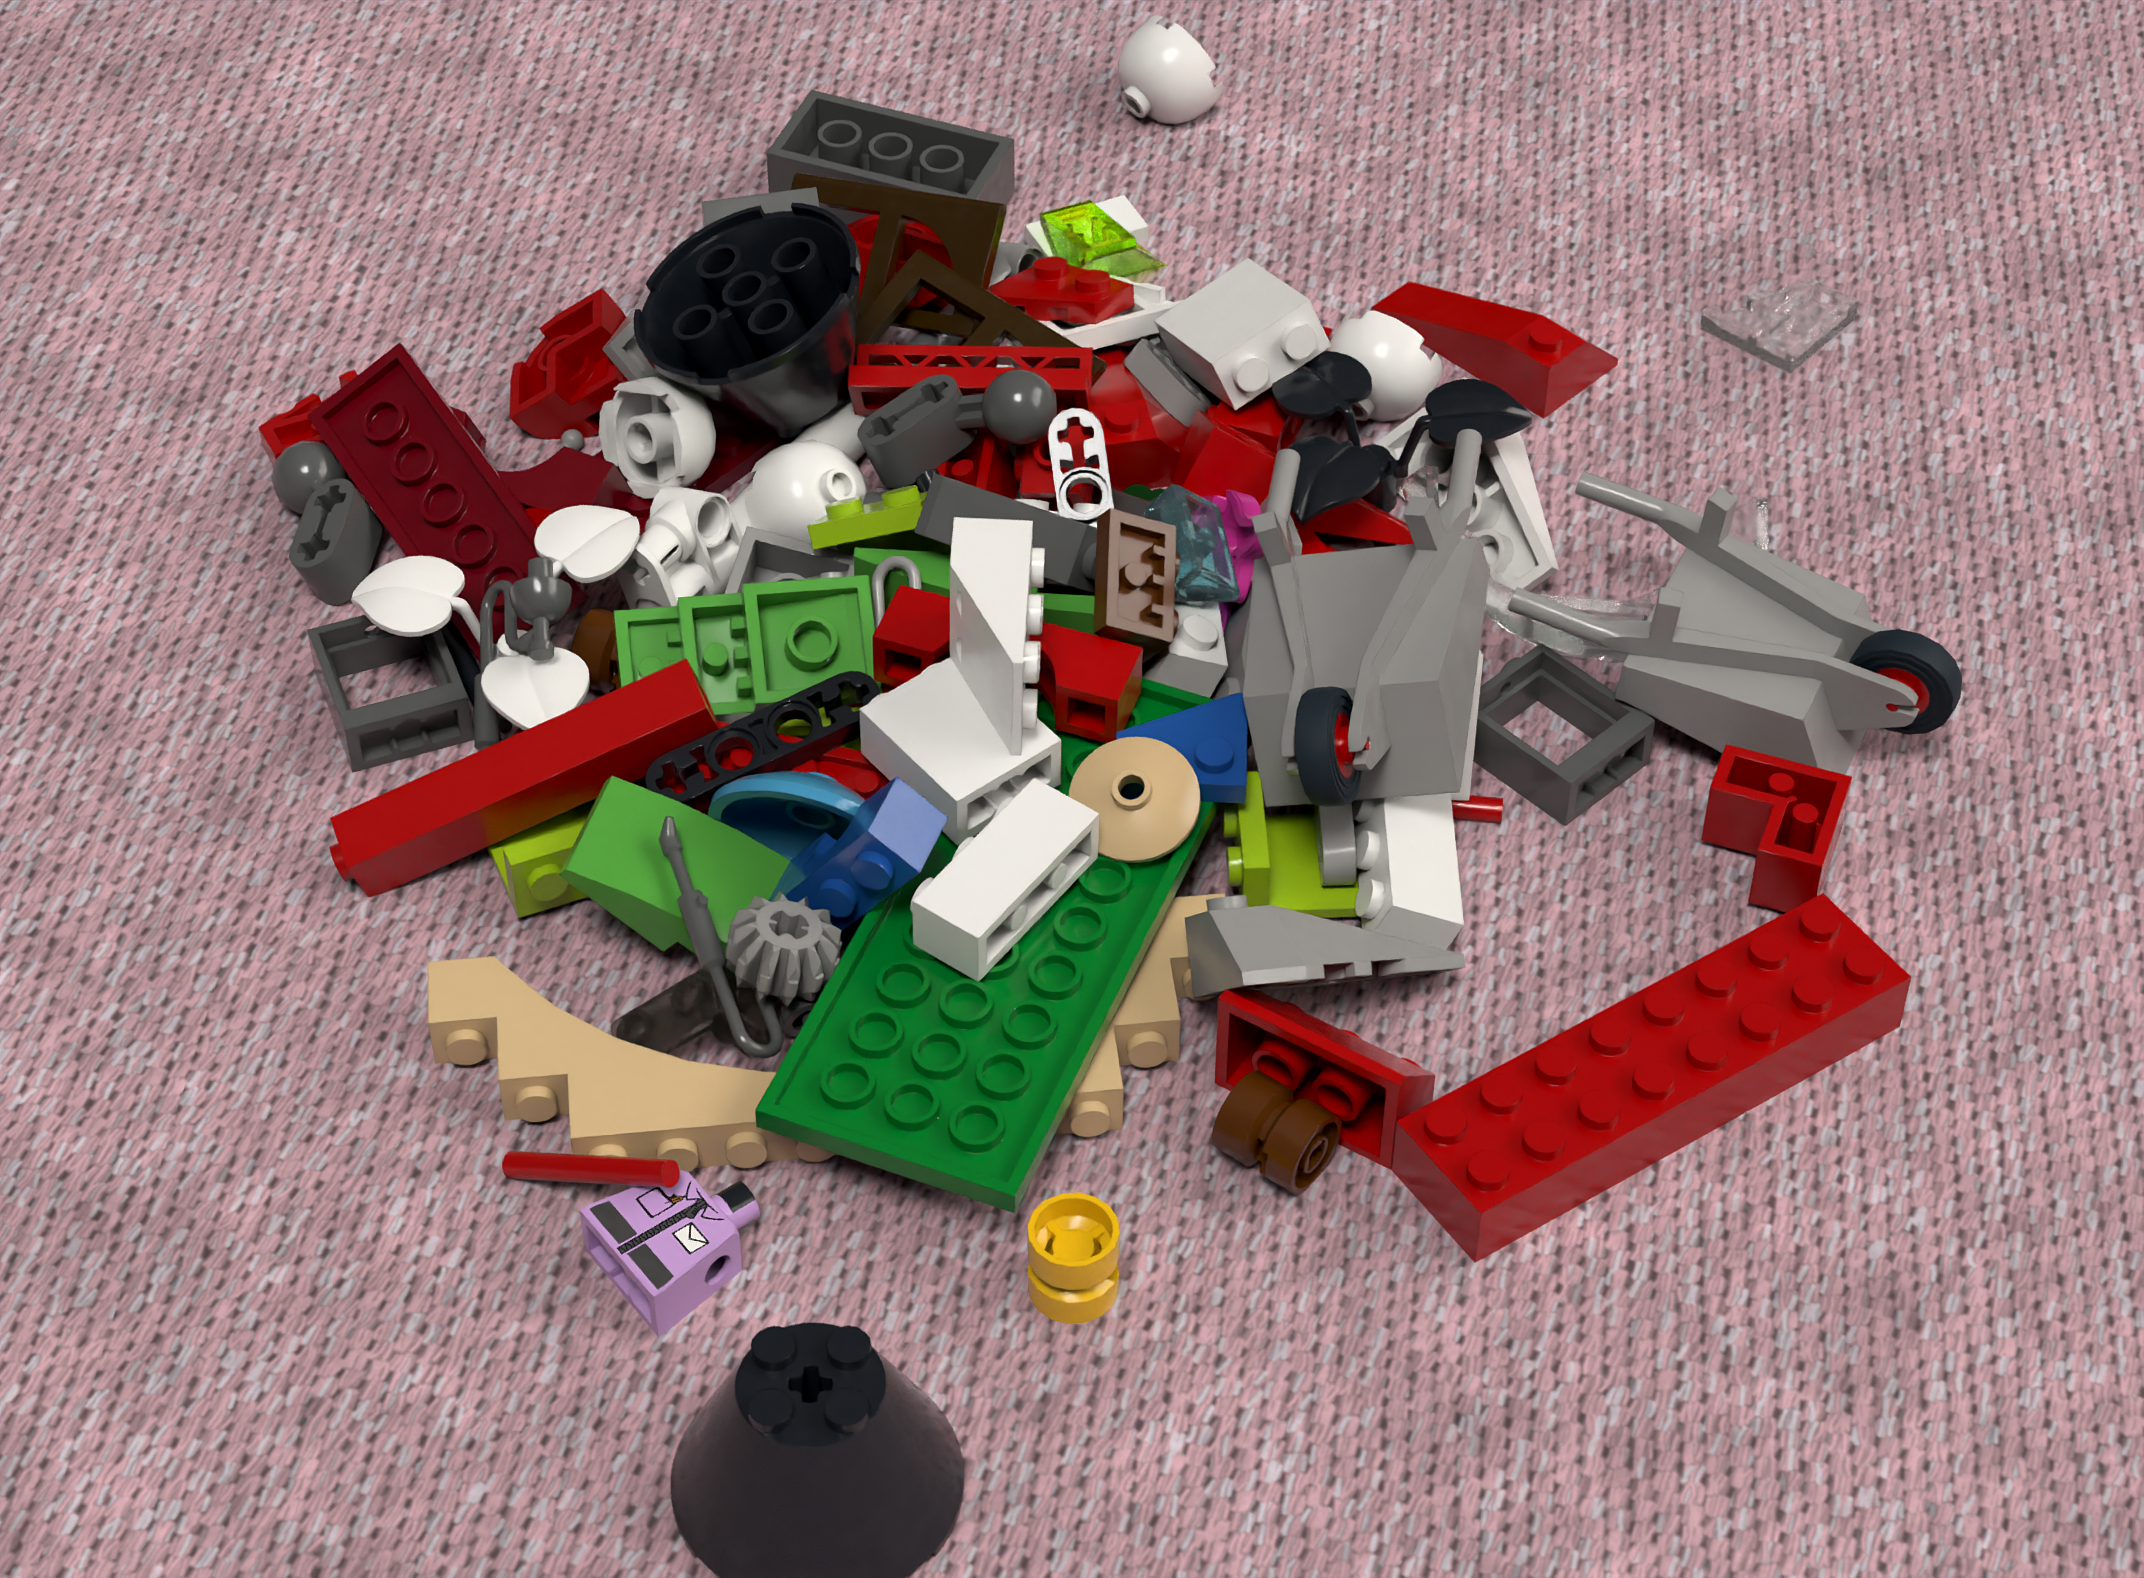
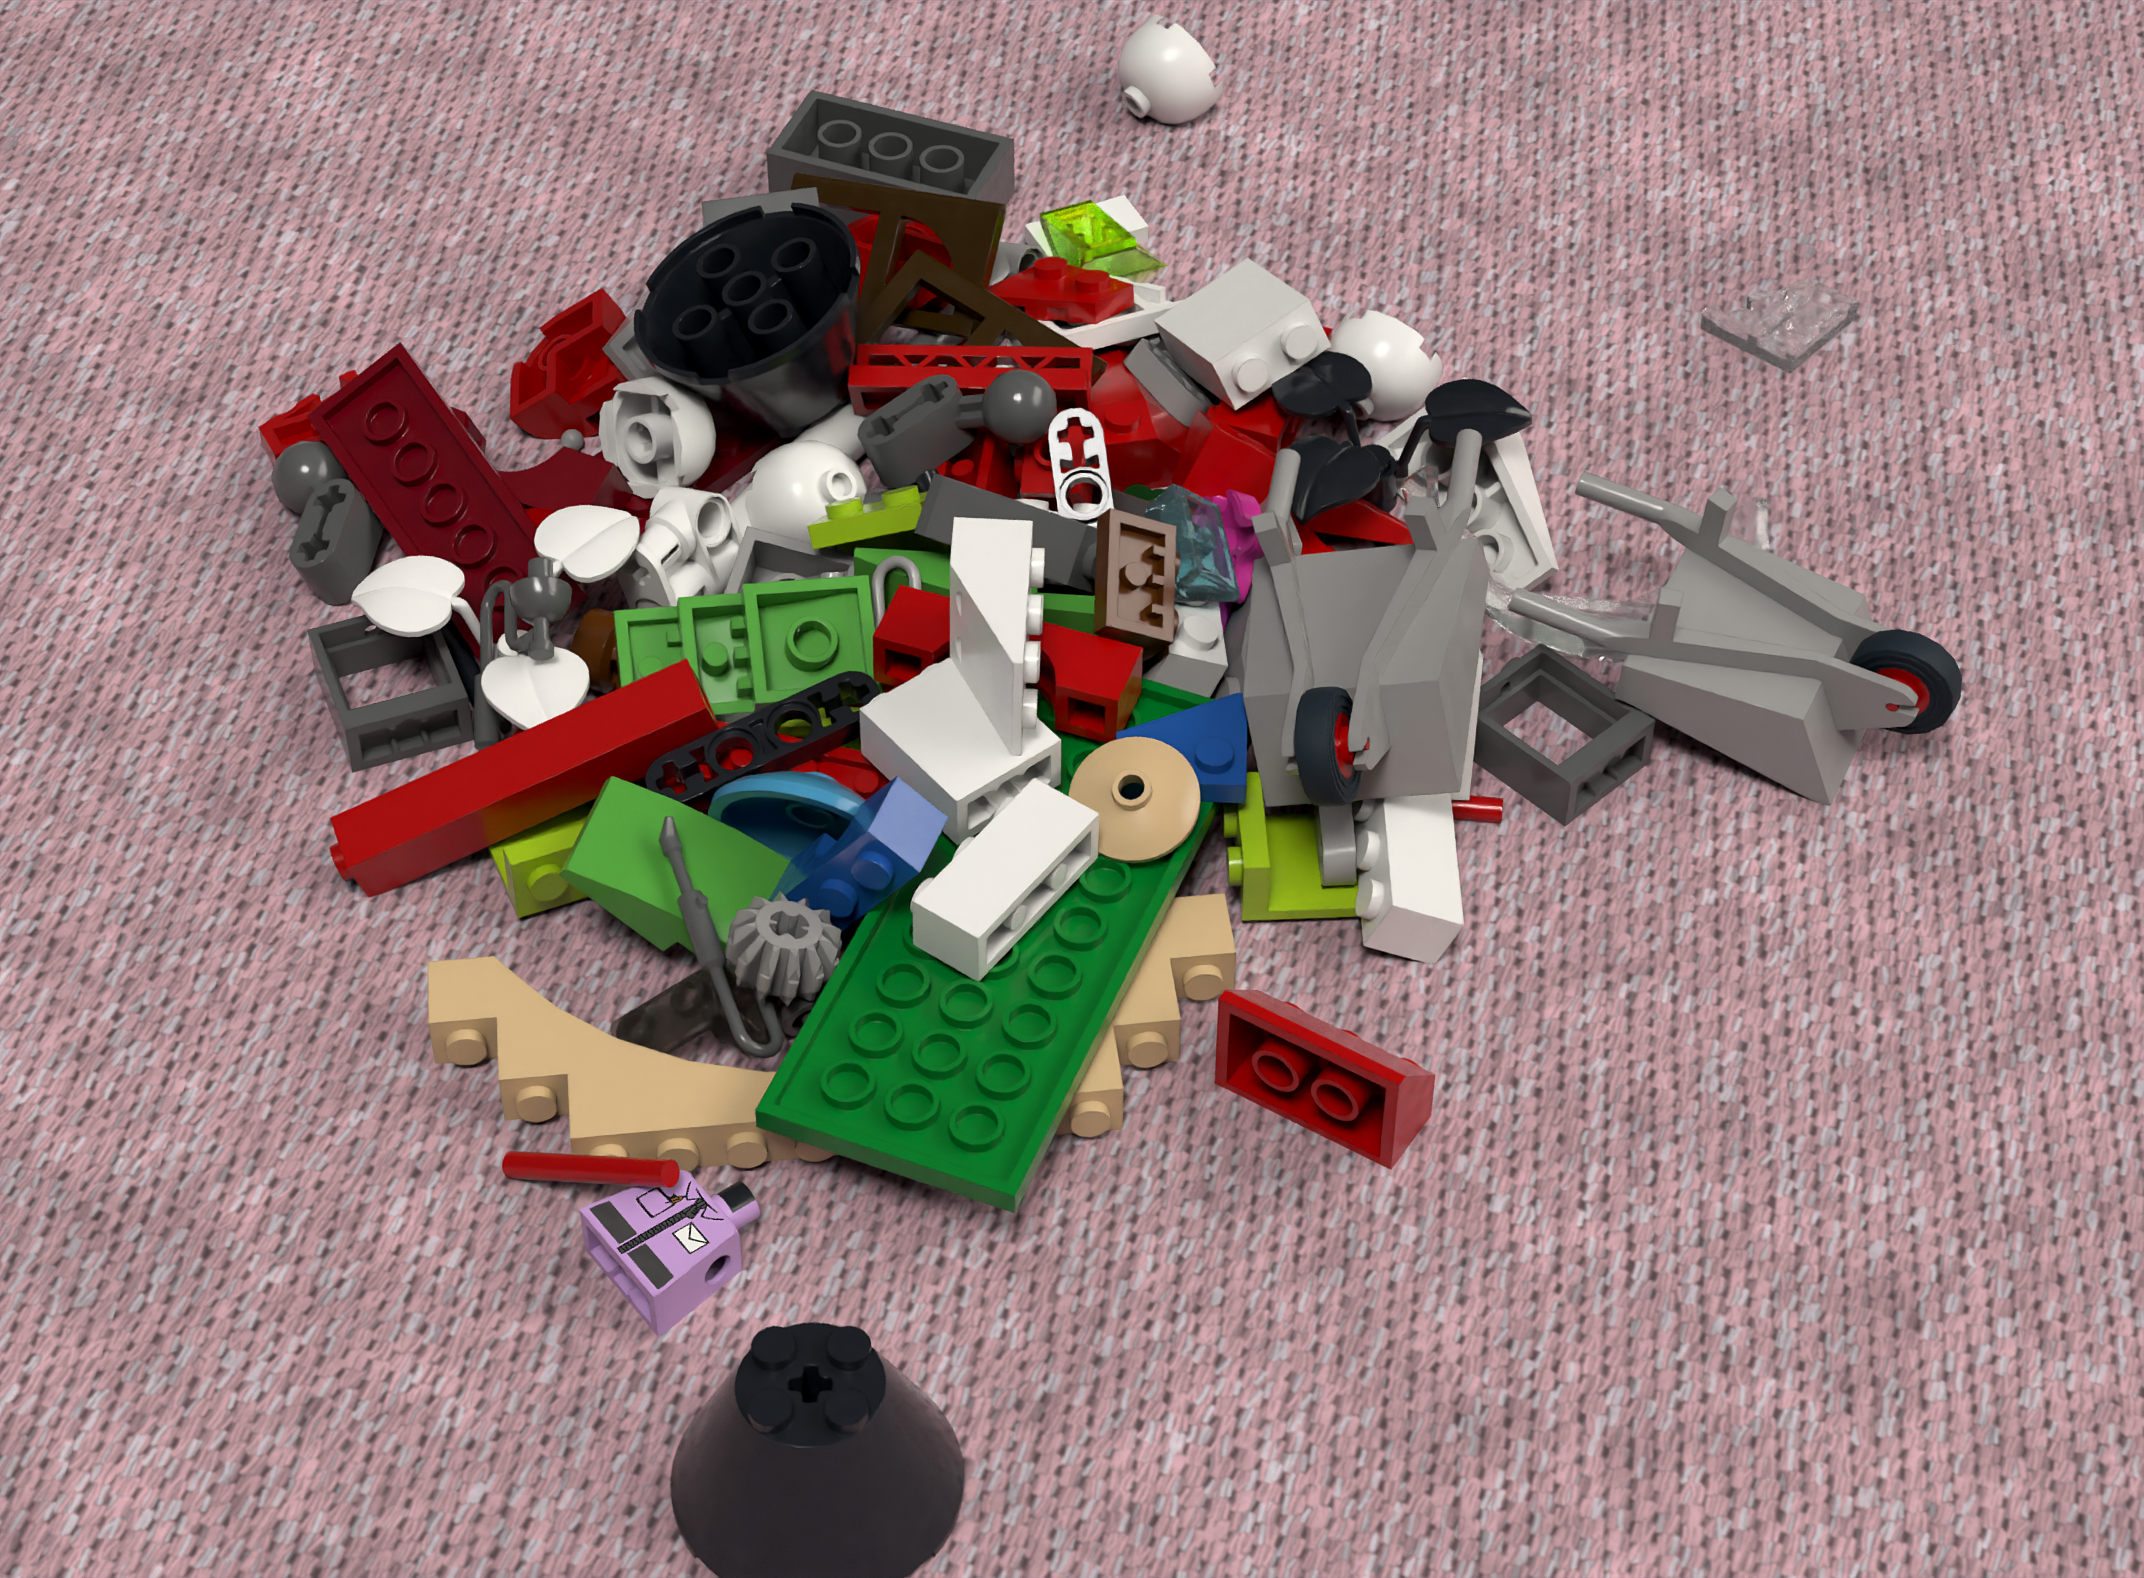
yellow wheel [1027,1192,1120,1324] -> none
light grey wedge [1185,895,1465,998] -> none
reddish brown wheel [1212,1070,1342,1195] -> none
red wedge [1371,281,1618,419] -> none
red brick [1392,893,1911,1263] -> none
red brick [1701,744,1852,912] -> none

